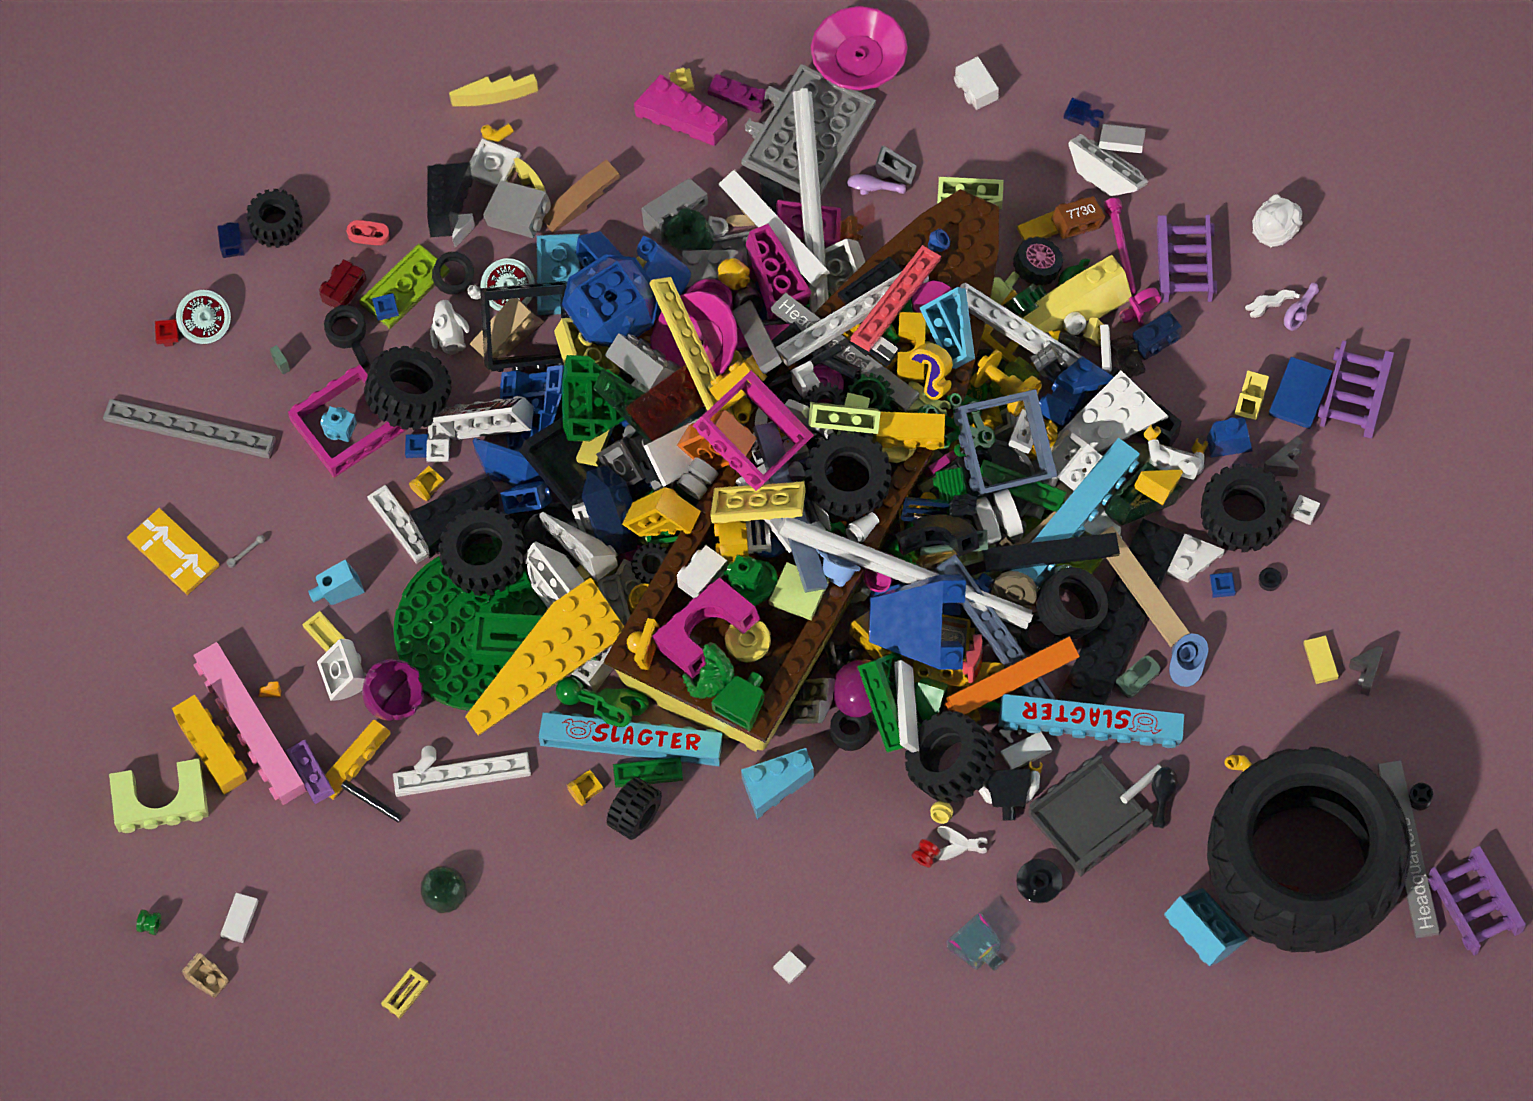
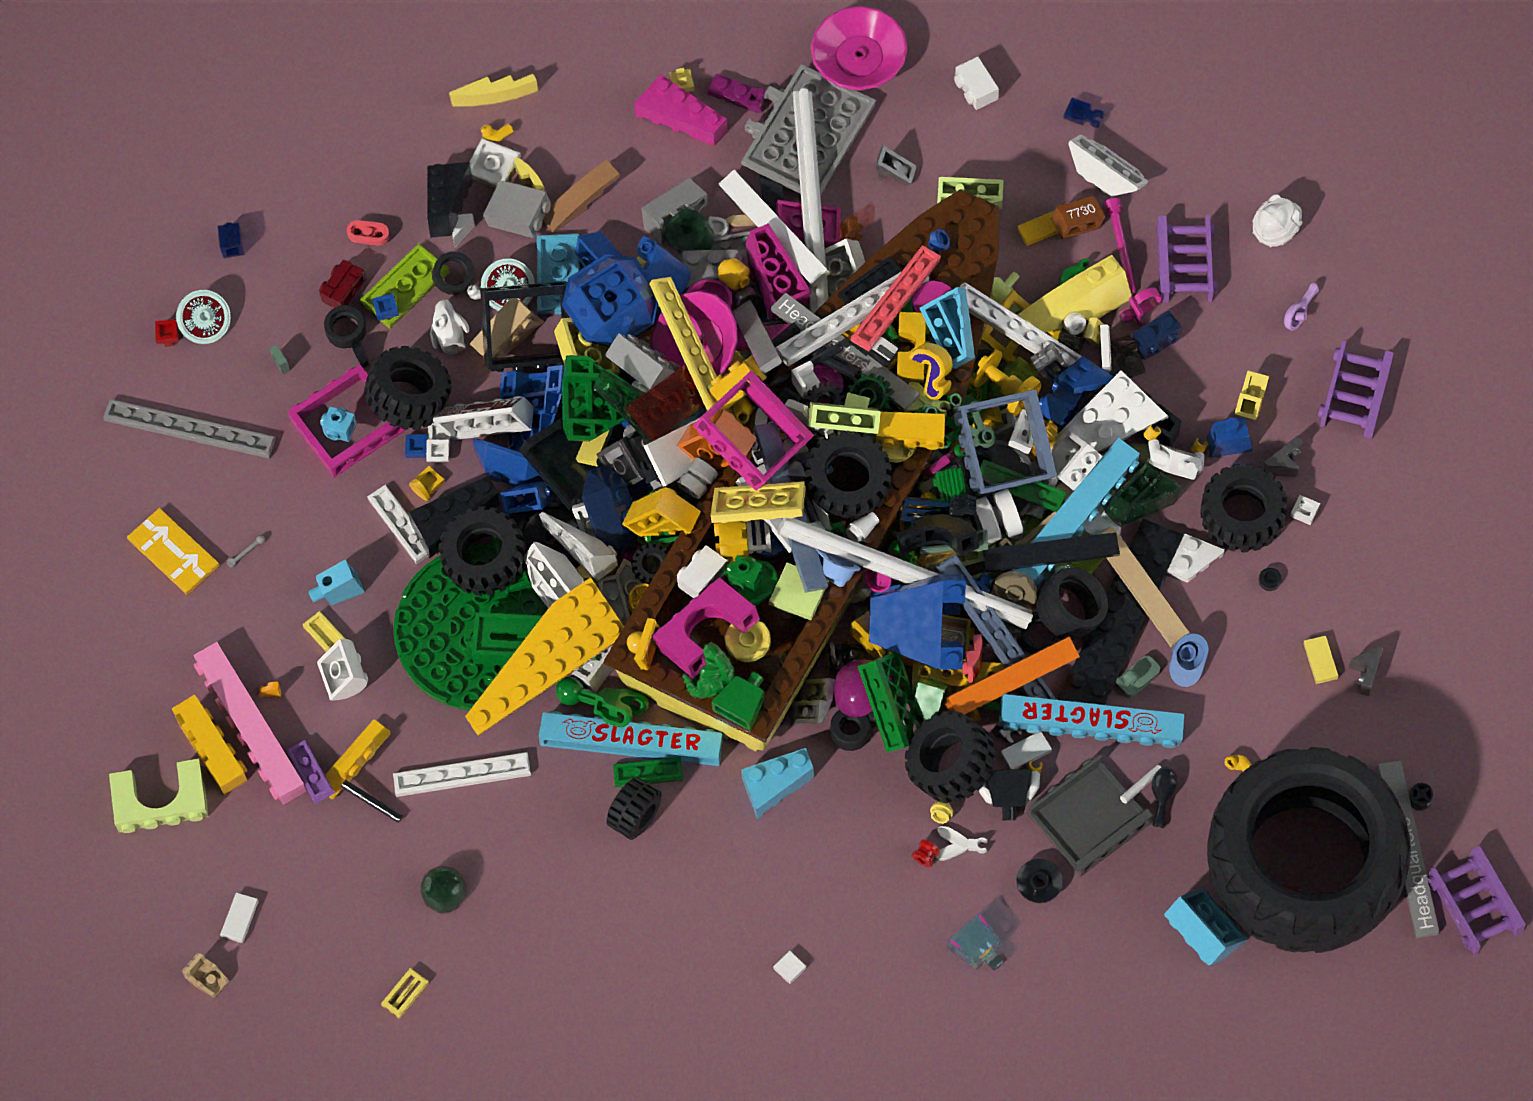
green wheel [136,909,161,935] -> none
black tyre [246,189,303,248] -> none
magenta piece [362,658,425,721] -> none
white arm [414,745,436,774] -> none
yellow tile [567,770,604,806] -> none
lavender piece [847,174,906,195] -> none
white tile [894,660,919,753] -> none
dark green gear [1003,283,1047,318] -> none
black wheel [1013,237,1063,286] -> none
white tile [1099,124,1145,153] -> none
yellow slope [1134,470,1183,505] -> none
blue tile [1210,572,1235,598] -> none
white hair [1245,290,1300,318] -> none
blue tile [1269,357,1332,429] -> none

